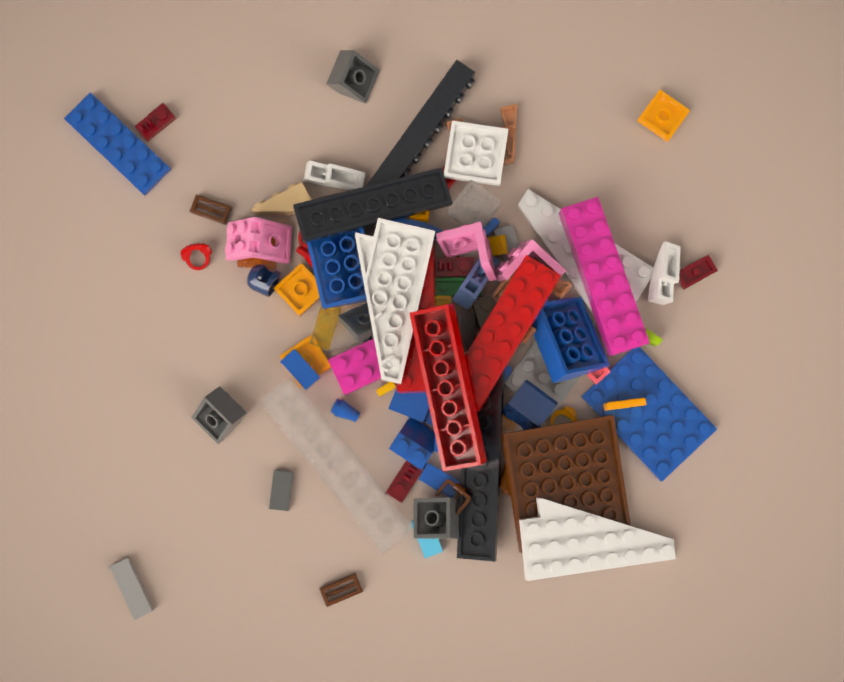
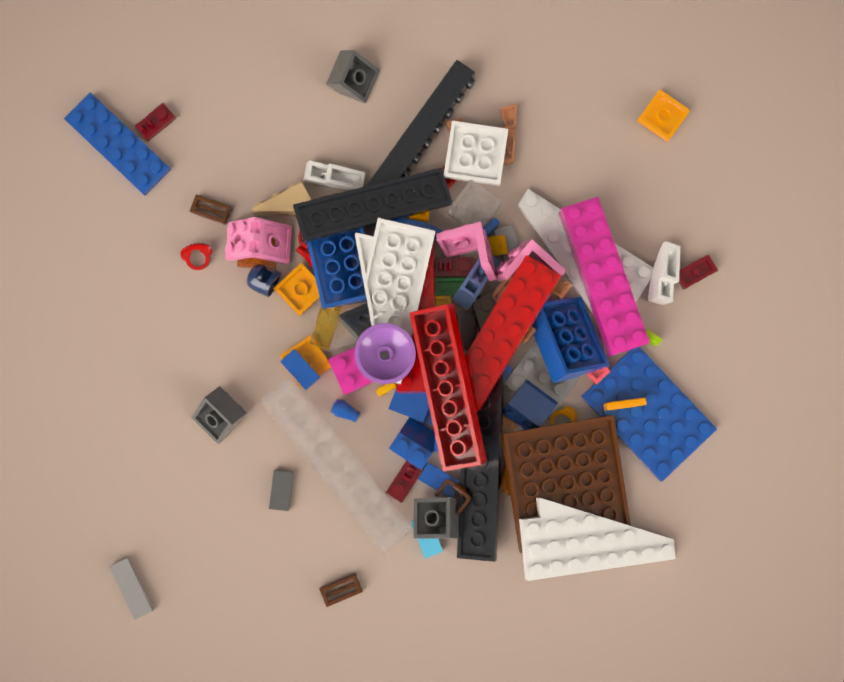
none -> medium lavender dish [355,323,416,384]

